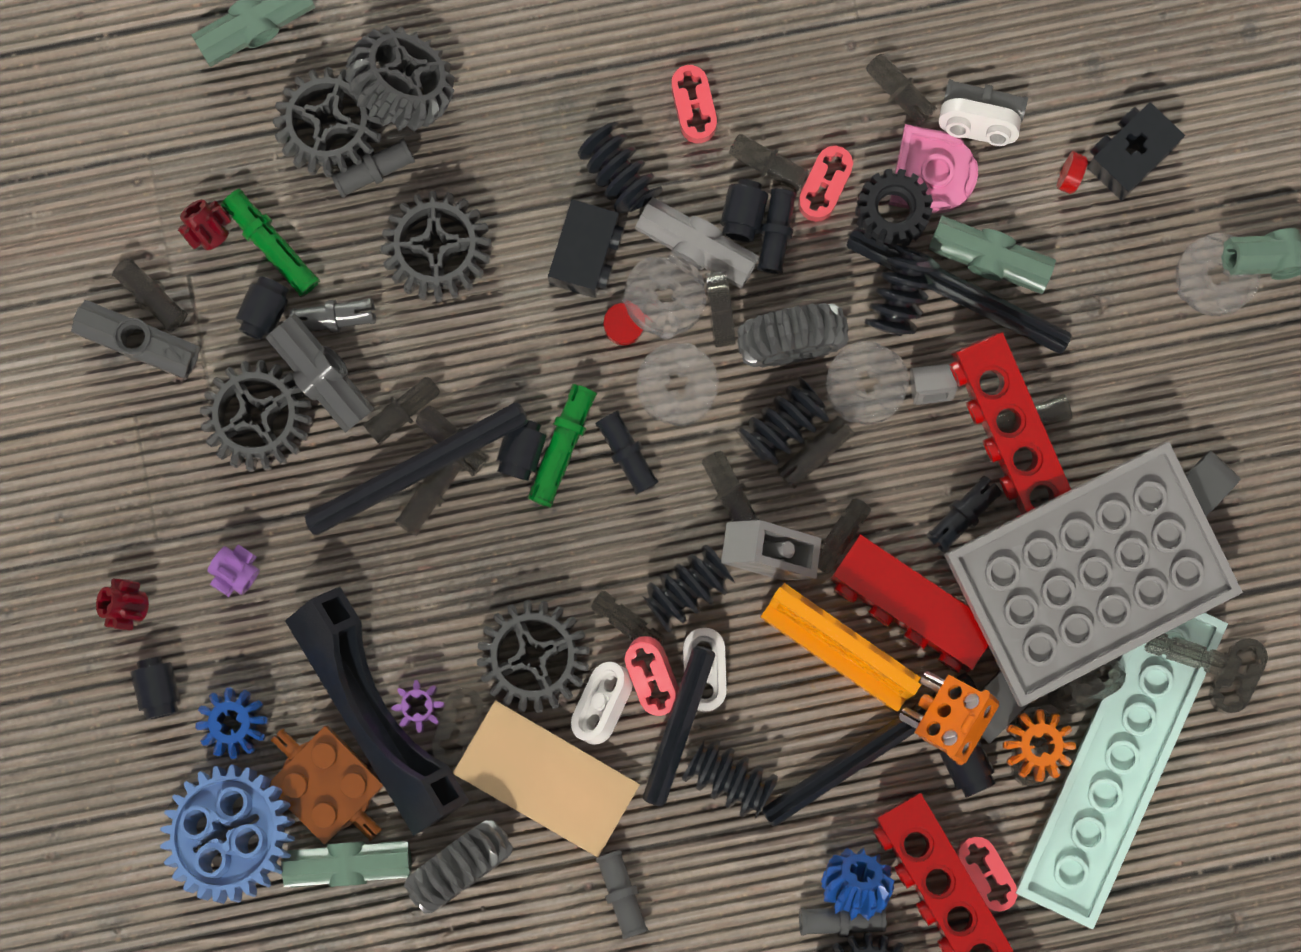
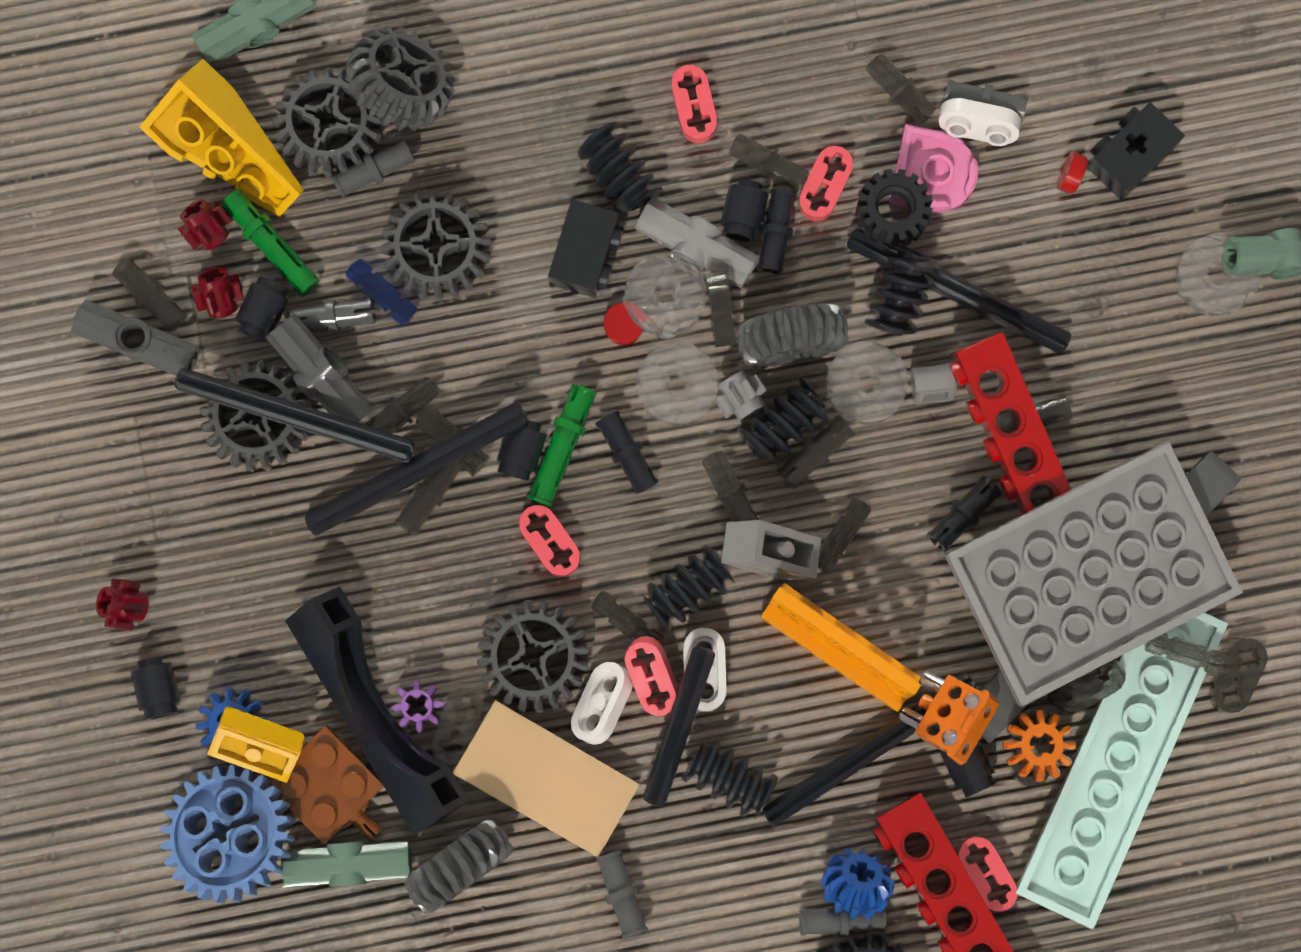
medium lavender gear [207,544,260,597] -> none
red brick [830,534,989,673] -> none
sand green piece [928,215,1056,294] -> none
none -> yellow wedge [139,59,304,217]
none -> black axle [174,368,415,462]
none -> dark red gear [191,267,244,318]
none -> yellow slope [207,707,305,783]
none -> clear blue axle [346,259,417,325]
none -> coral beam [519,505,580,577]
none -> light grey gear [716,371,767,422]

